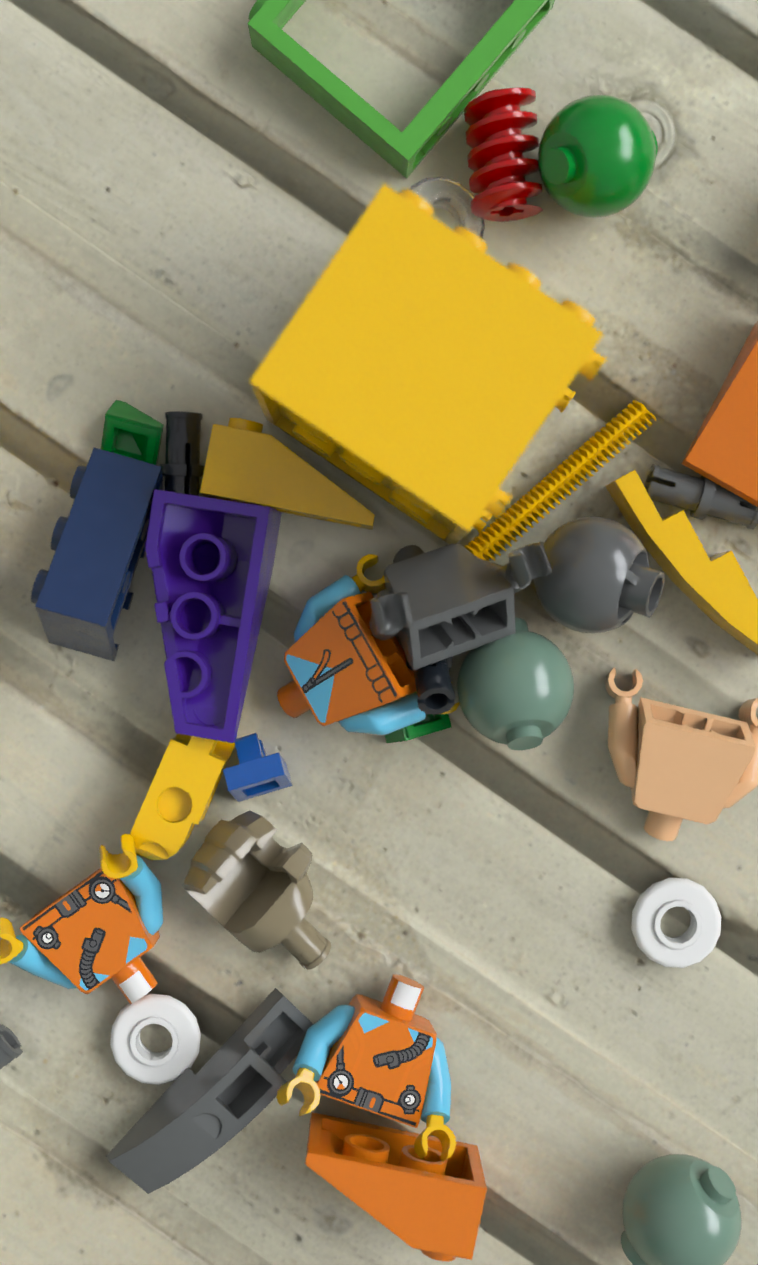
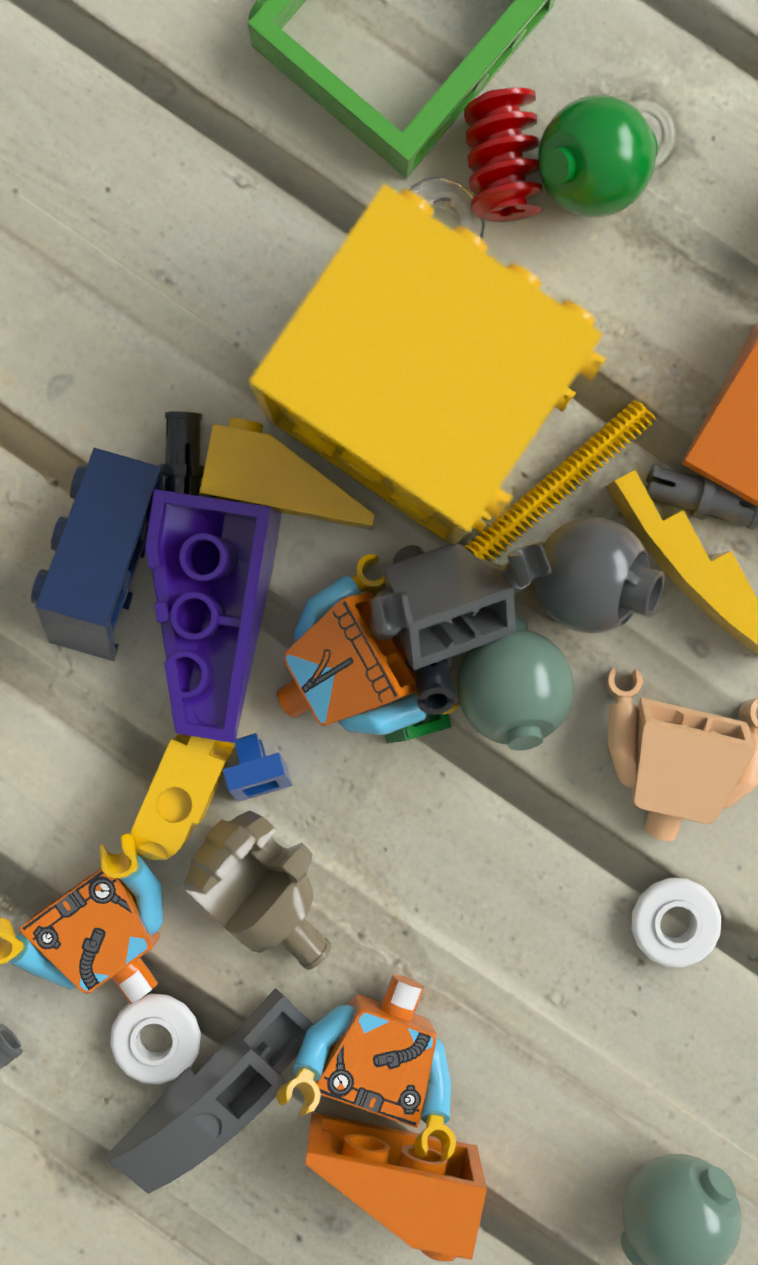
green slope [101,400,164,465] -> none

